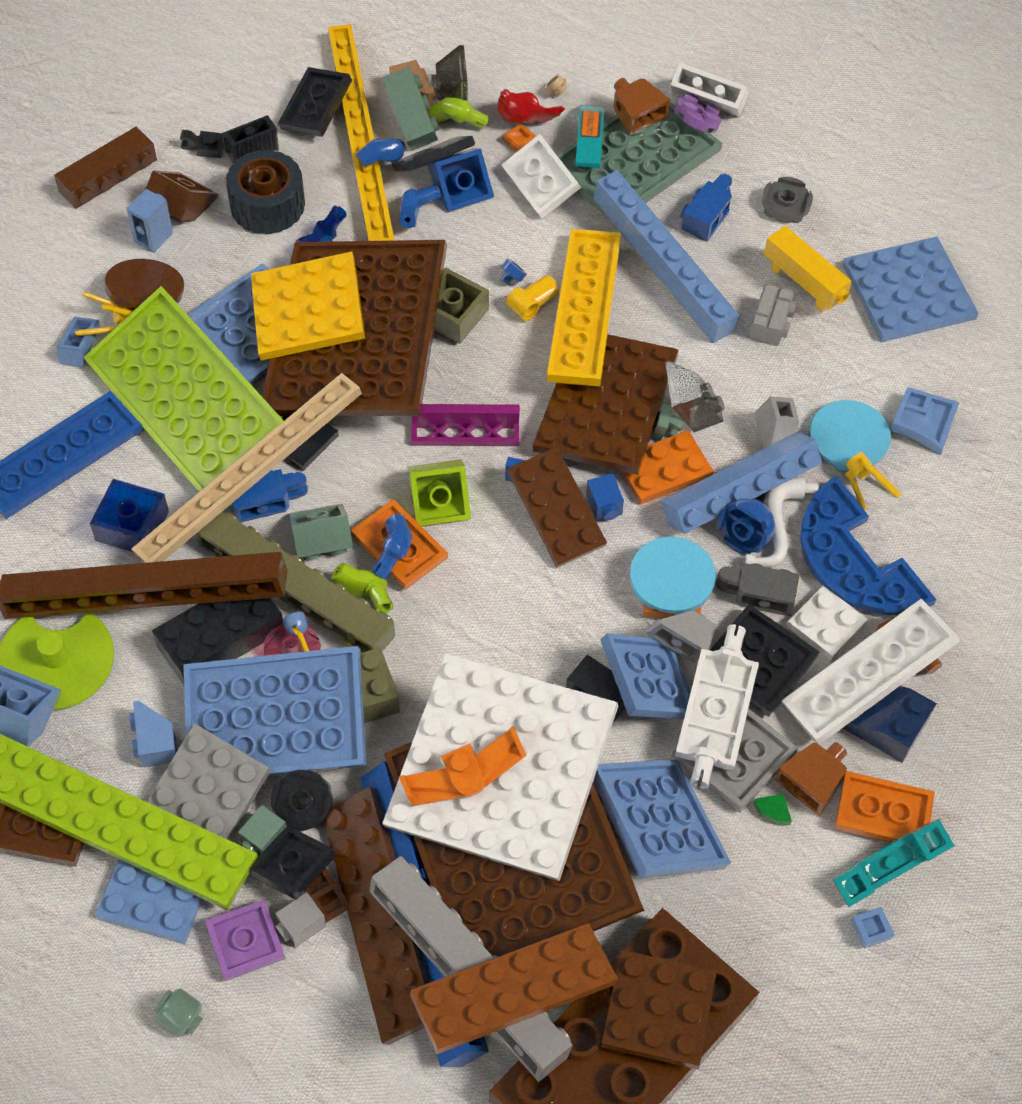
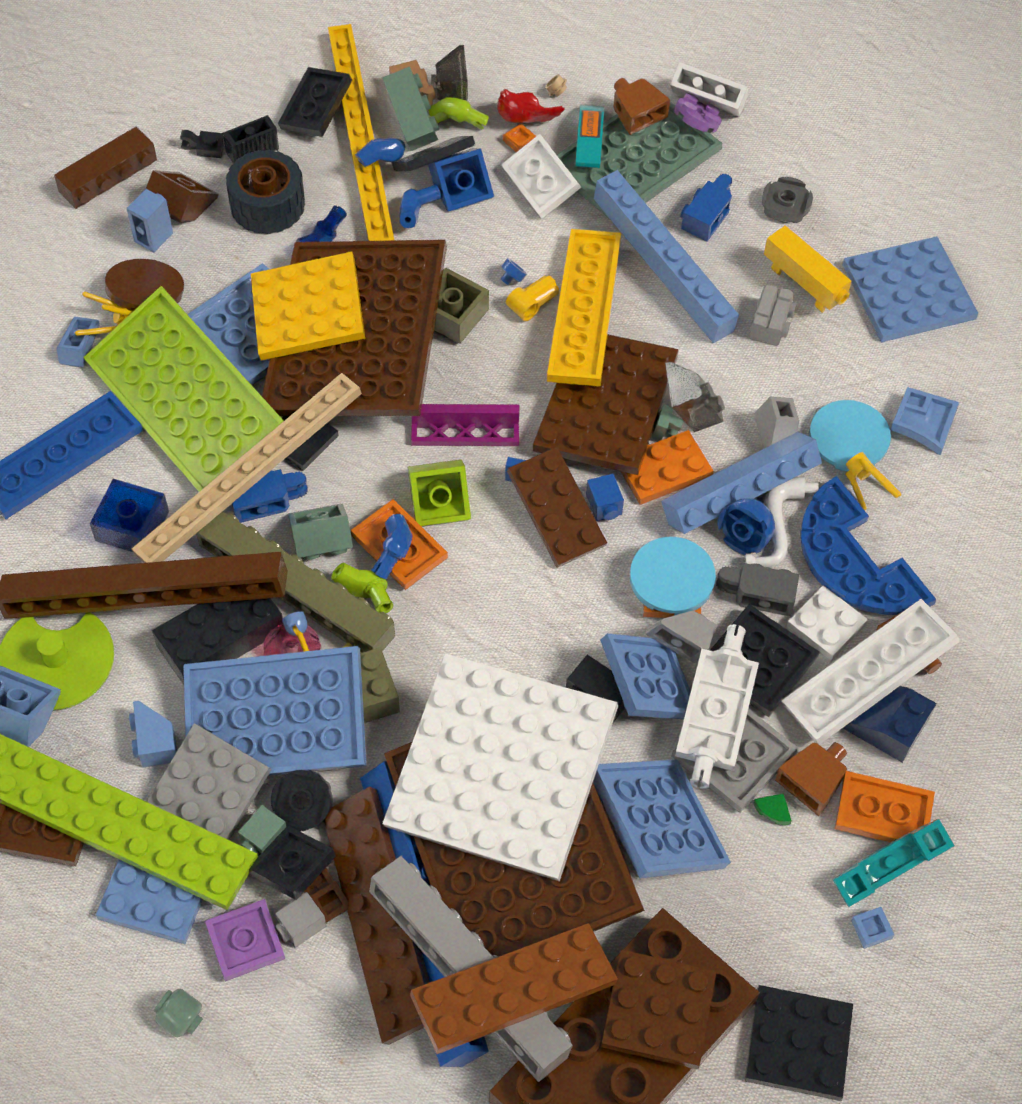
orange plate [399,726,527,806] -> none
none -> black plate [745,985,853,1101]

